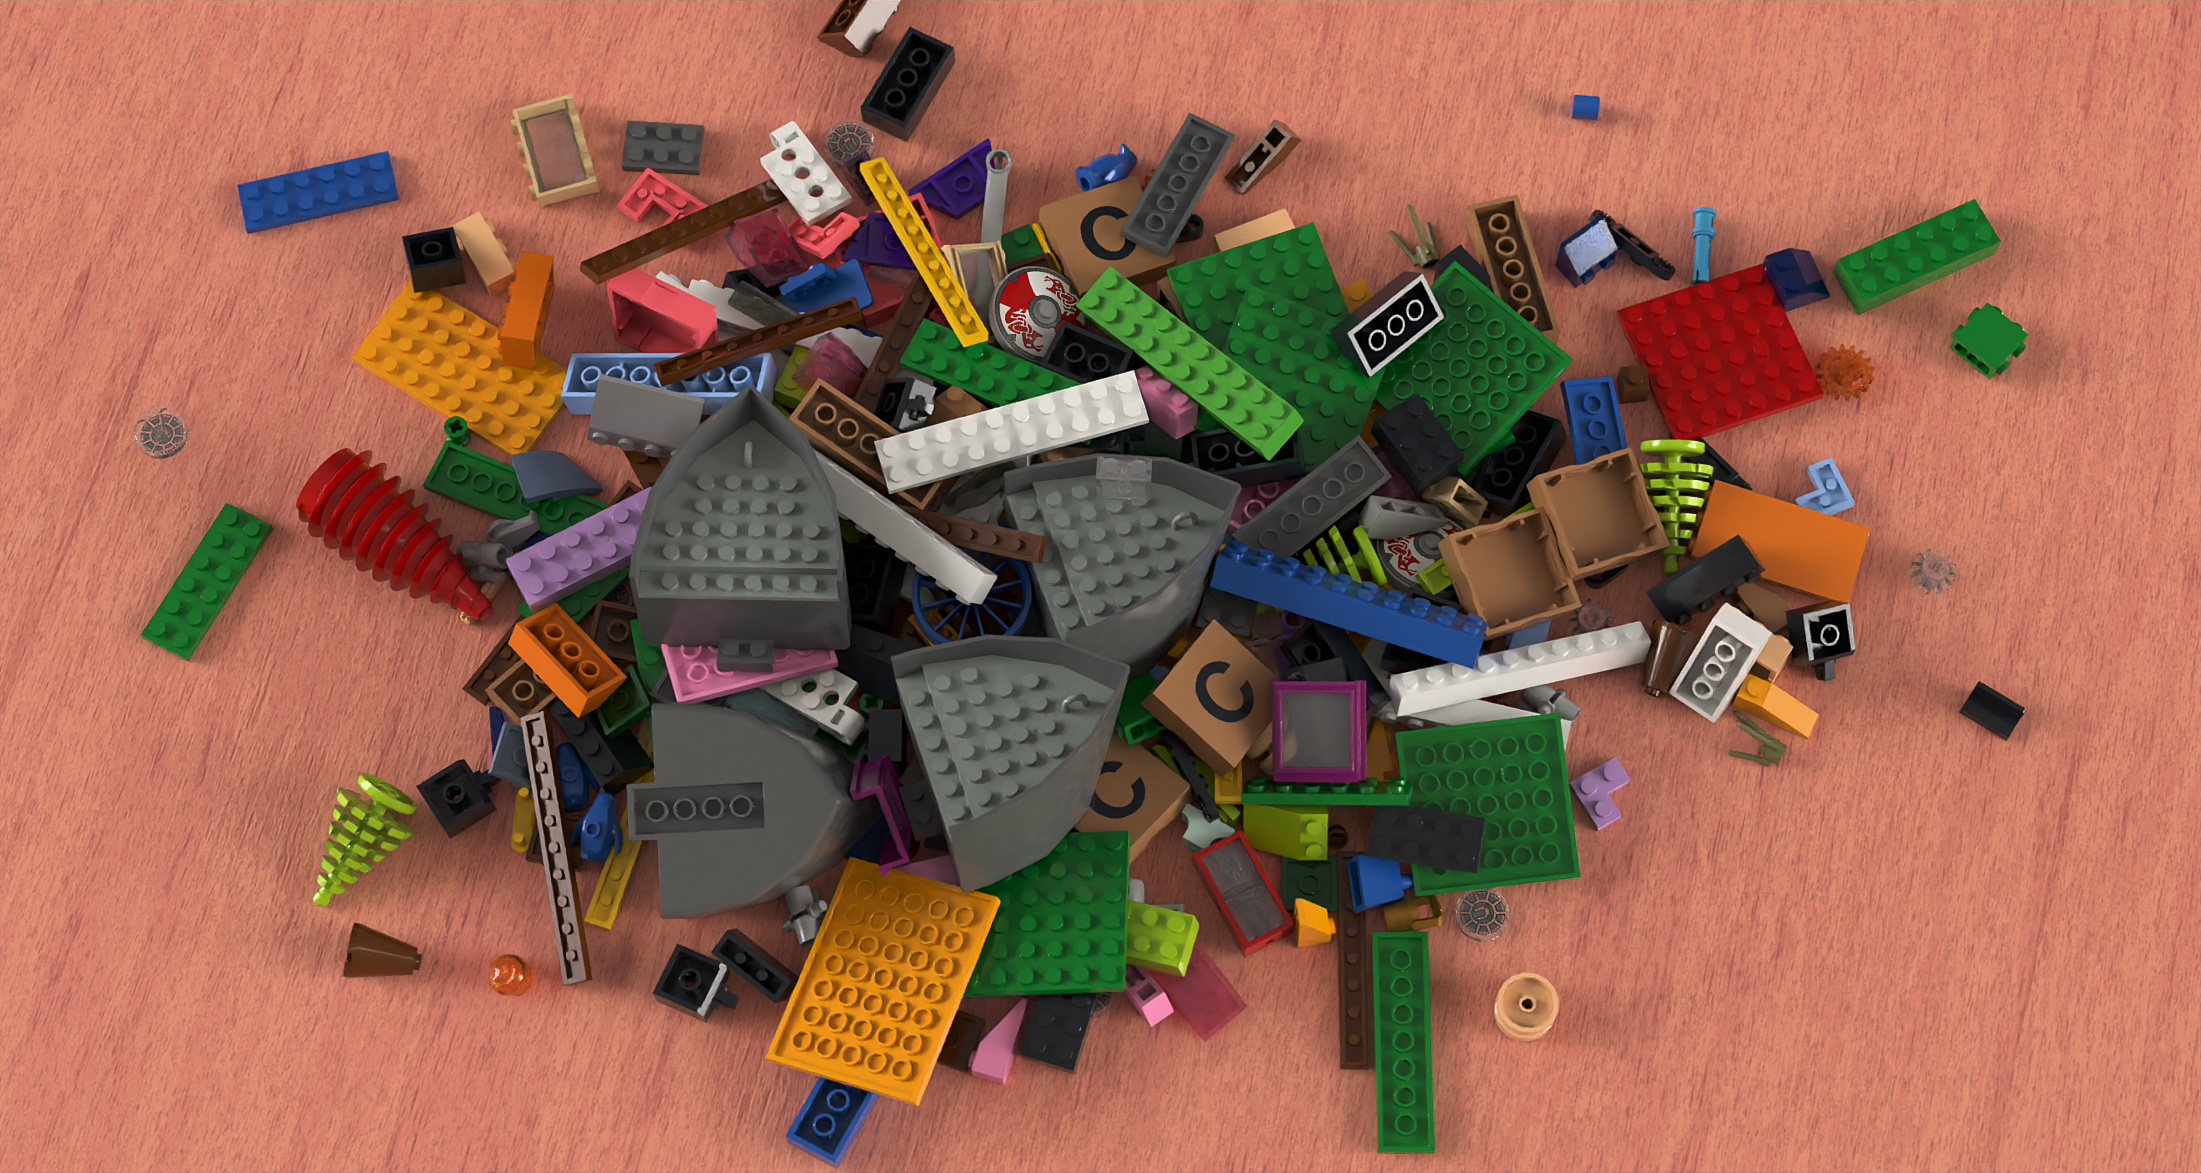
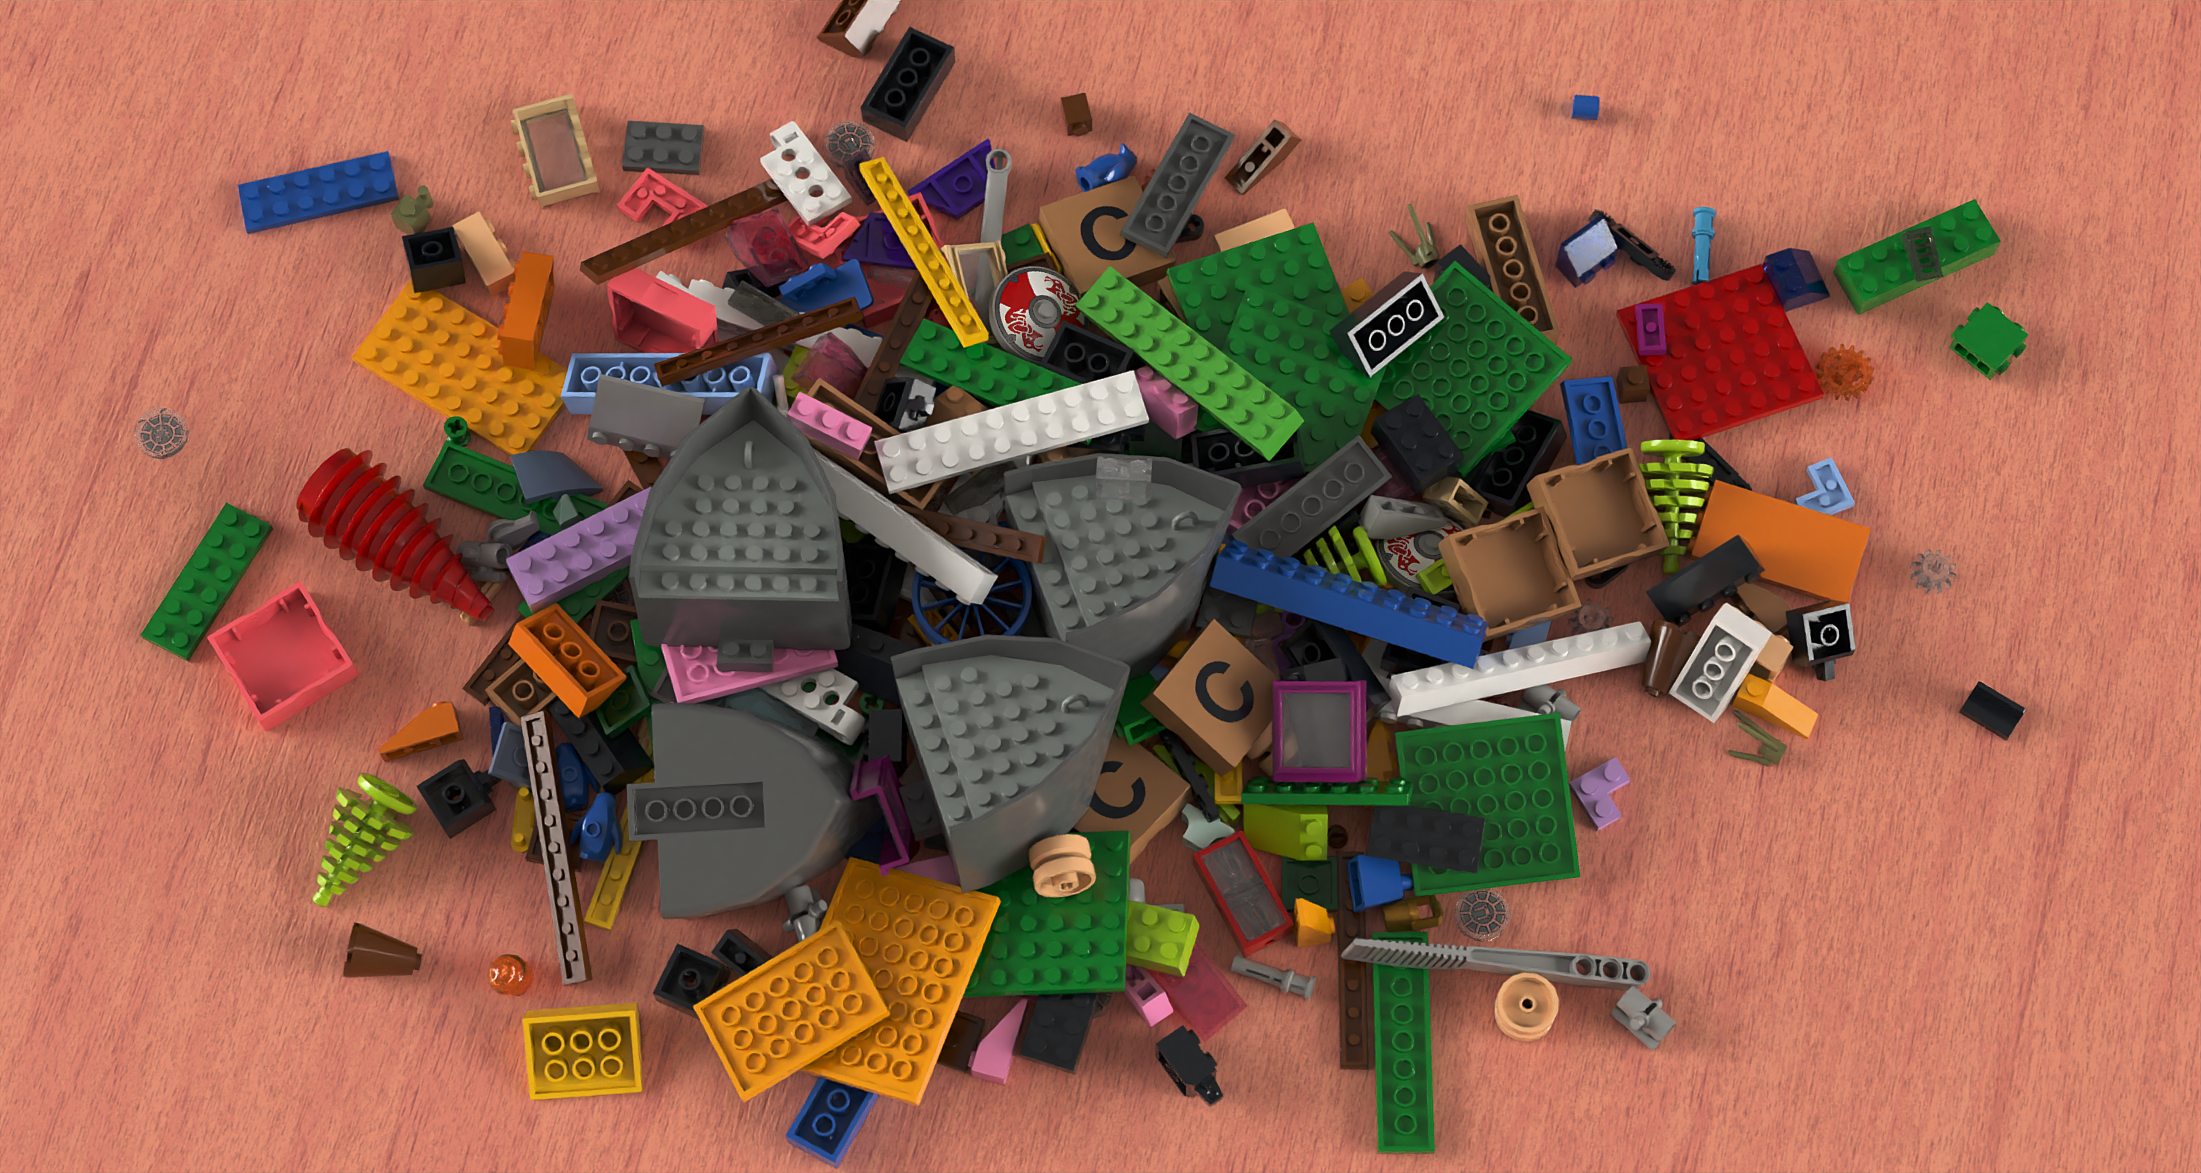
none -> coral tile [207,581,360,732]
none -> orange slope [379,701,464,762]
none -> olive brick [390,185,434,235]
none -> yellow slope [522,1002,643,1100]
none -> sand green slope [553,494,581,531]
none -> light orange plate [693,920,891,1102]
none -> white bar [773,374,789,418]
none -> bright pink brick [787,391,872,460]
none -> light nougat wheel [1028,834,1096,898]
none -> reddish brown brick [1060,93,1092,136]
none -> black hinge [1156,1025,1224,1107]
none -> light grey pin [1231,954,1316,1001]
none -> light grey piece [1341,938,1651,991]
none -> light grey pin [1610,986,1677,1051]
none -> magenta plate [1635,303,1667,355]
none -> clear smoke slope [1901,226,1943,283]

